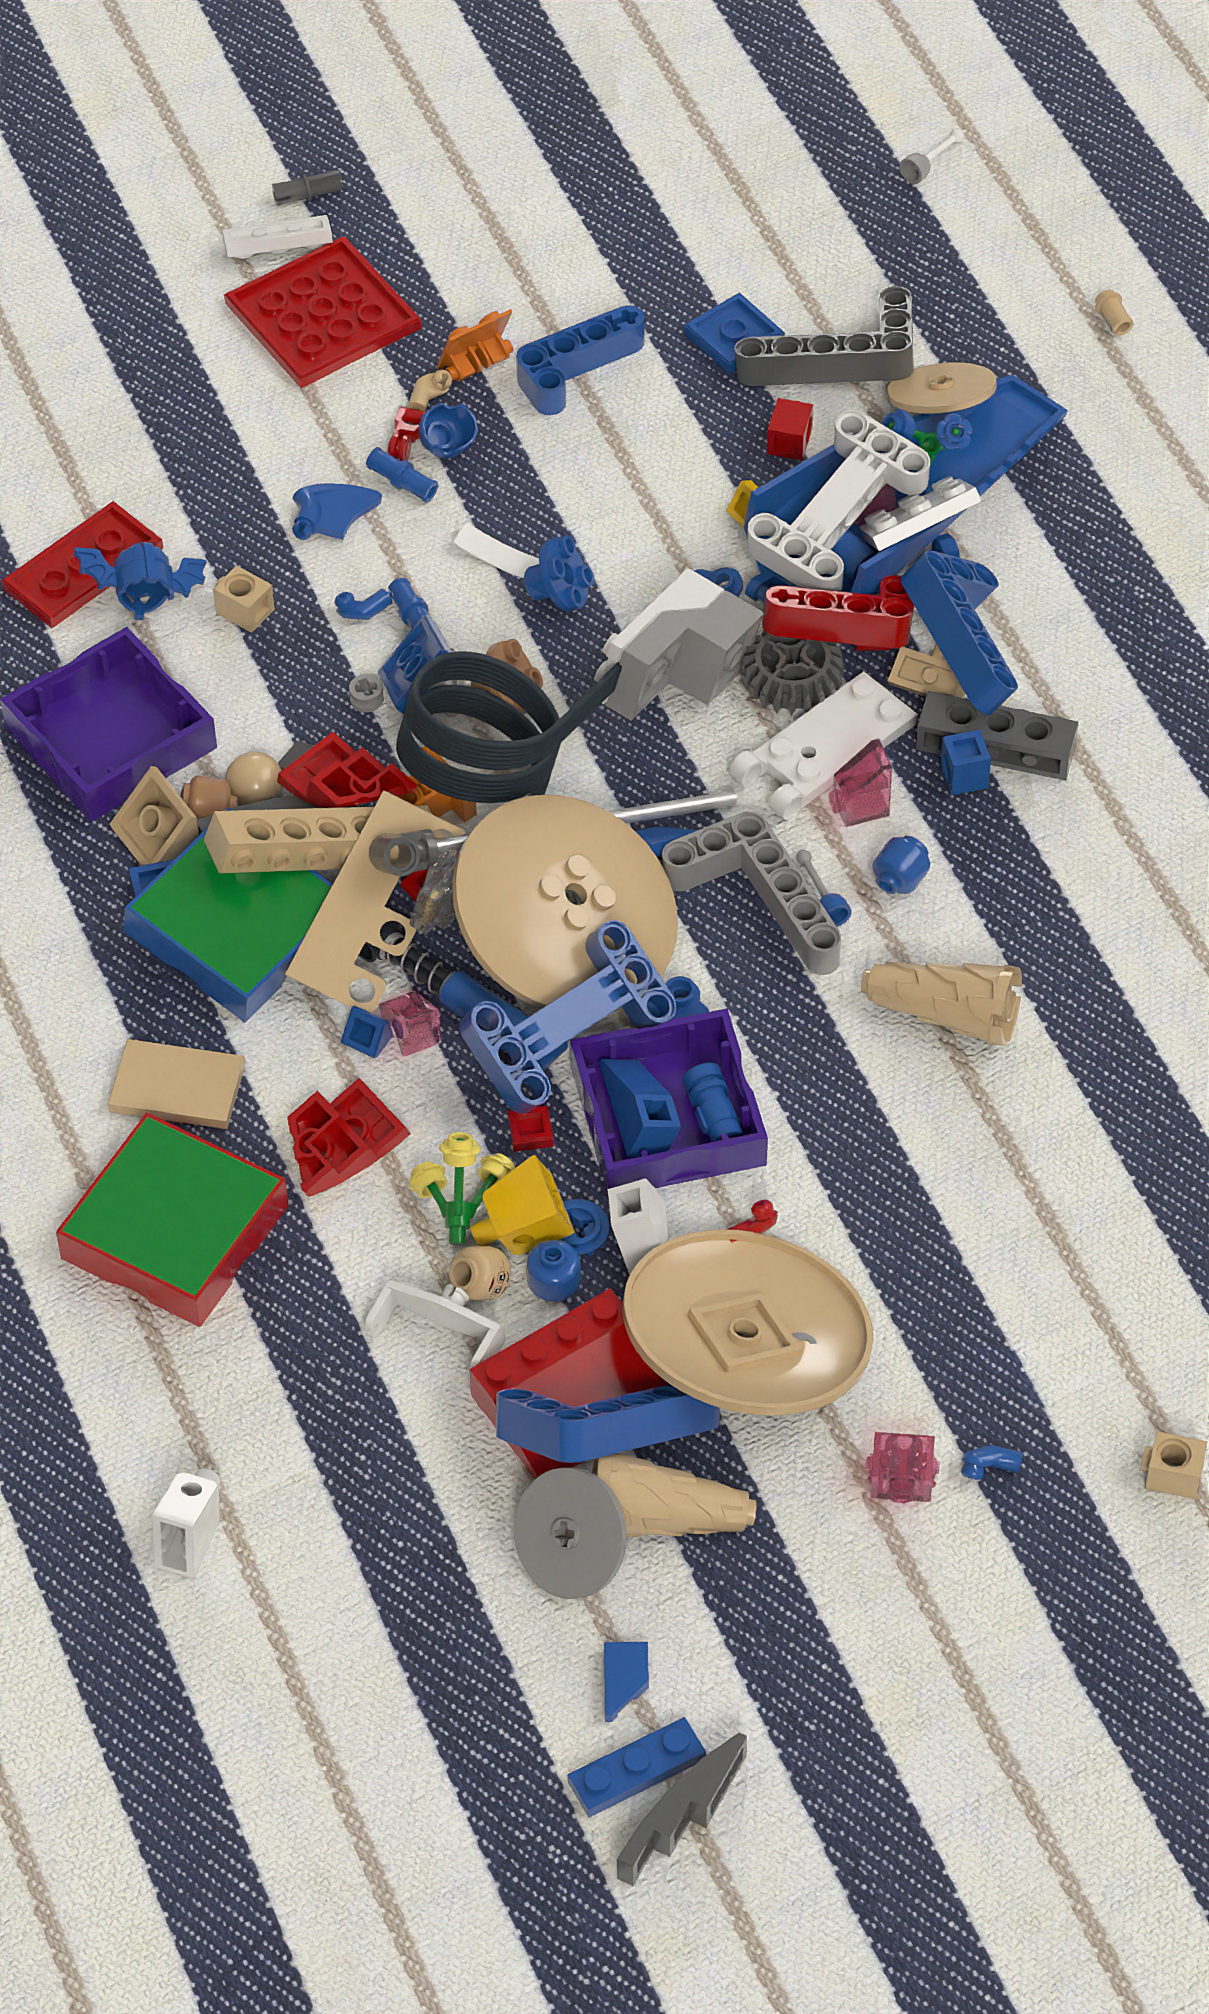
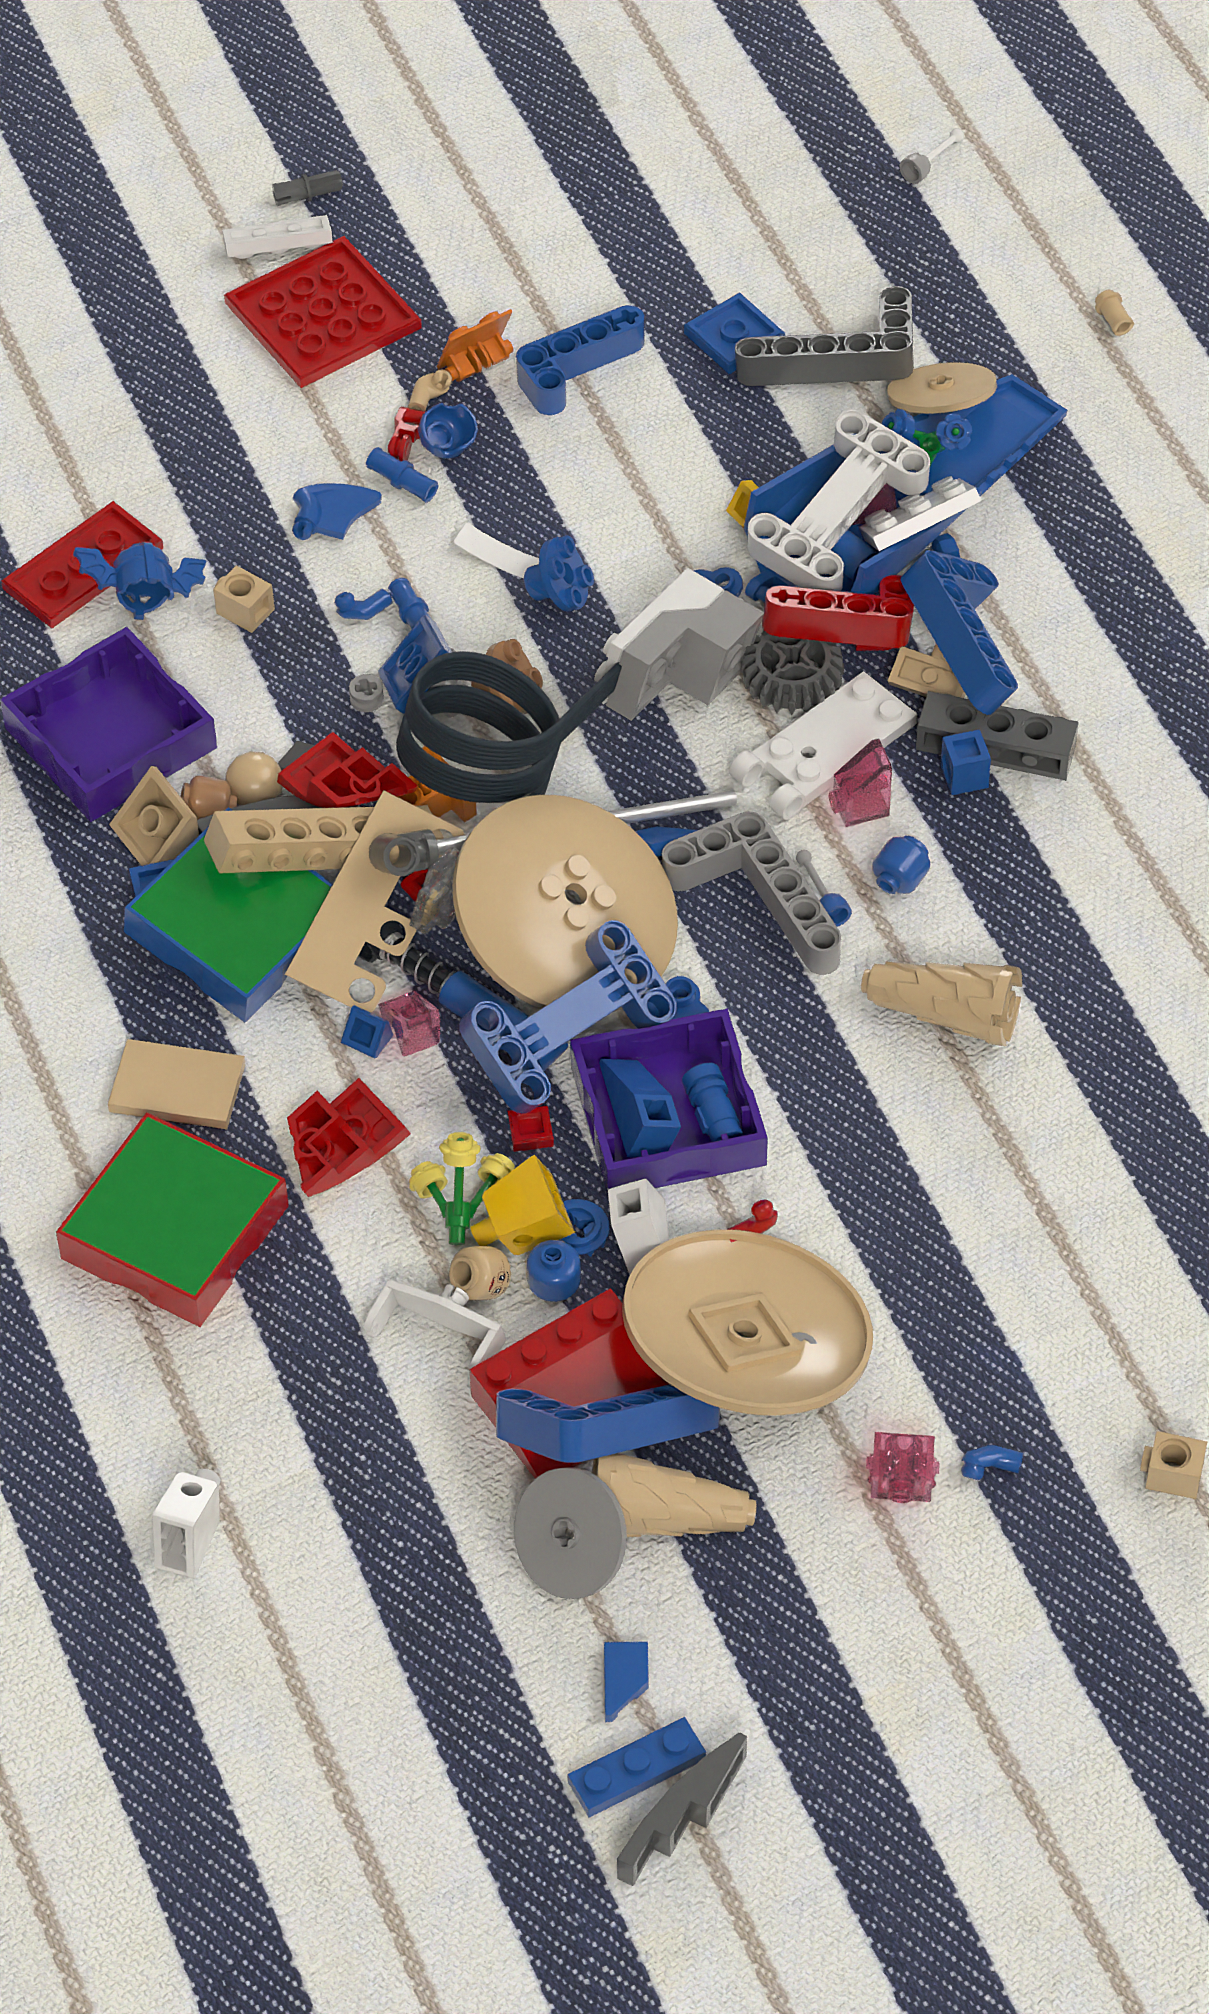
red brick [767,398,814,461] -> none

